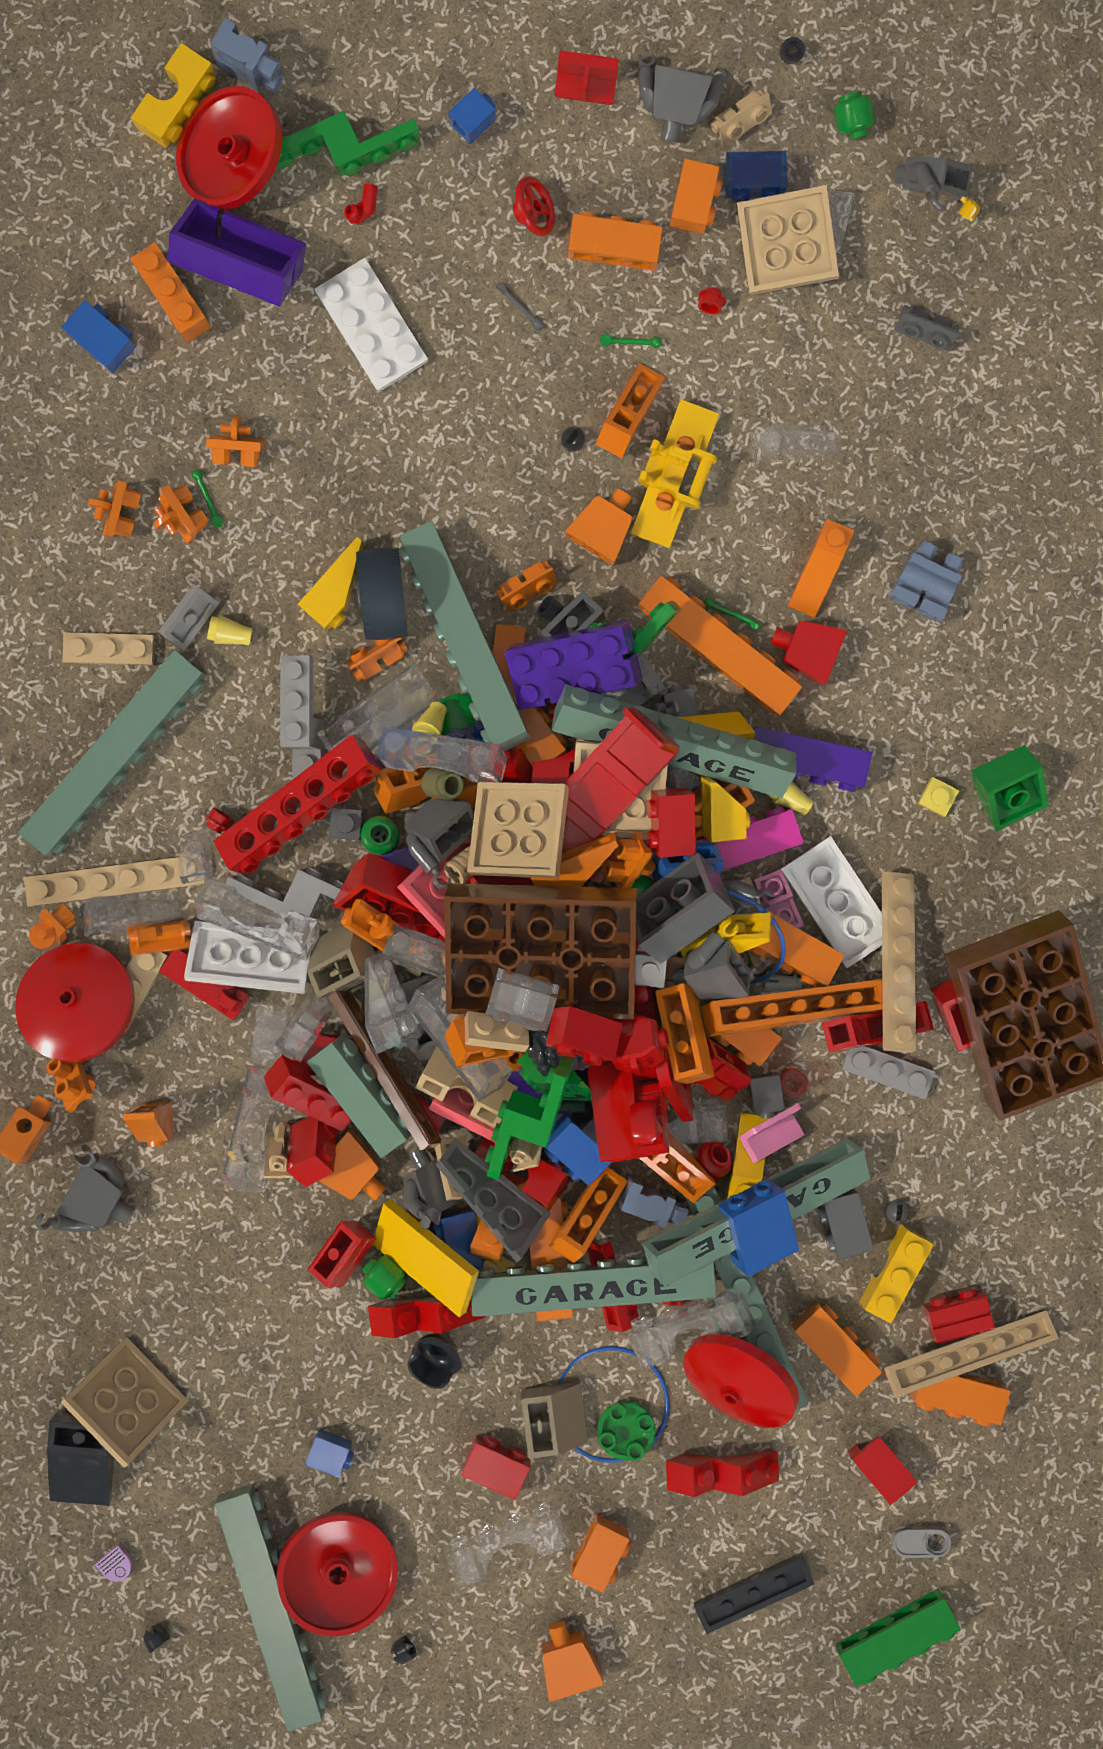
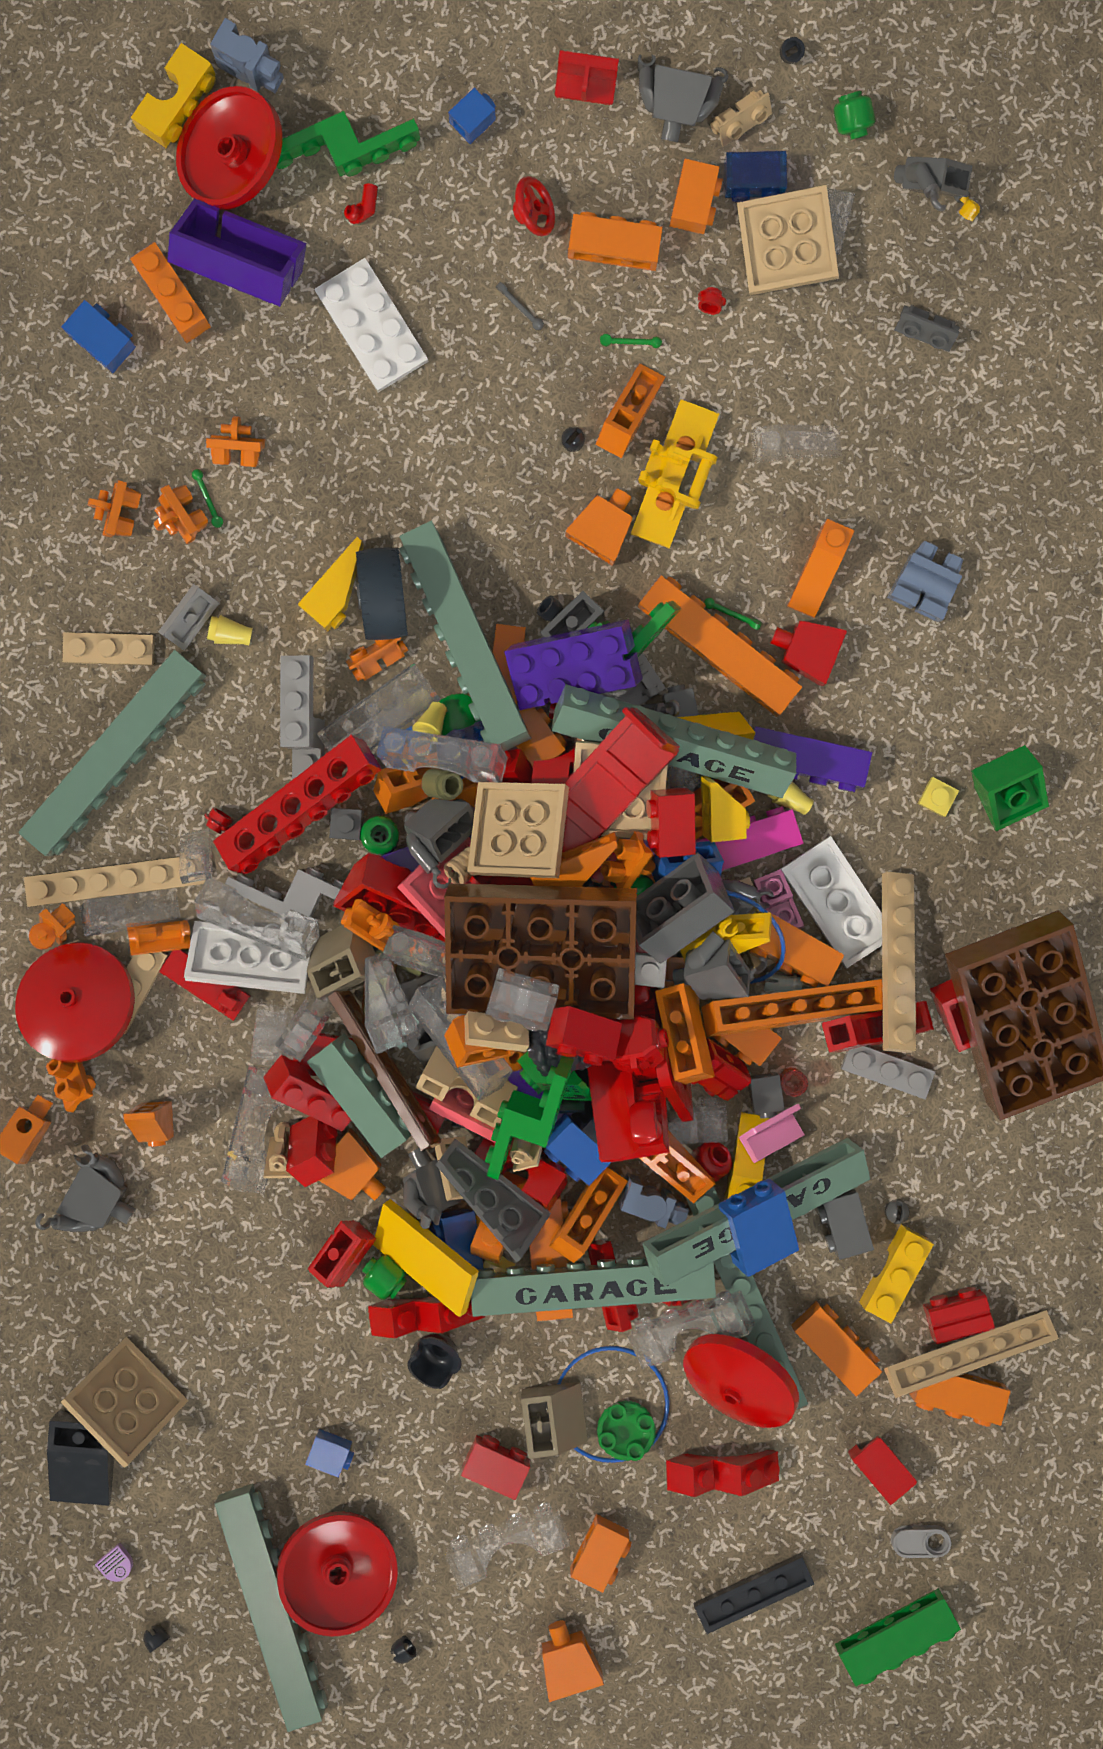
orange hinge [495,561,559,613] -> none

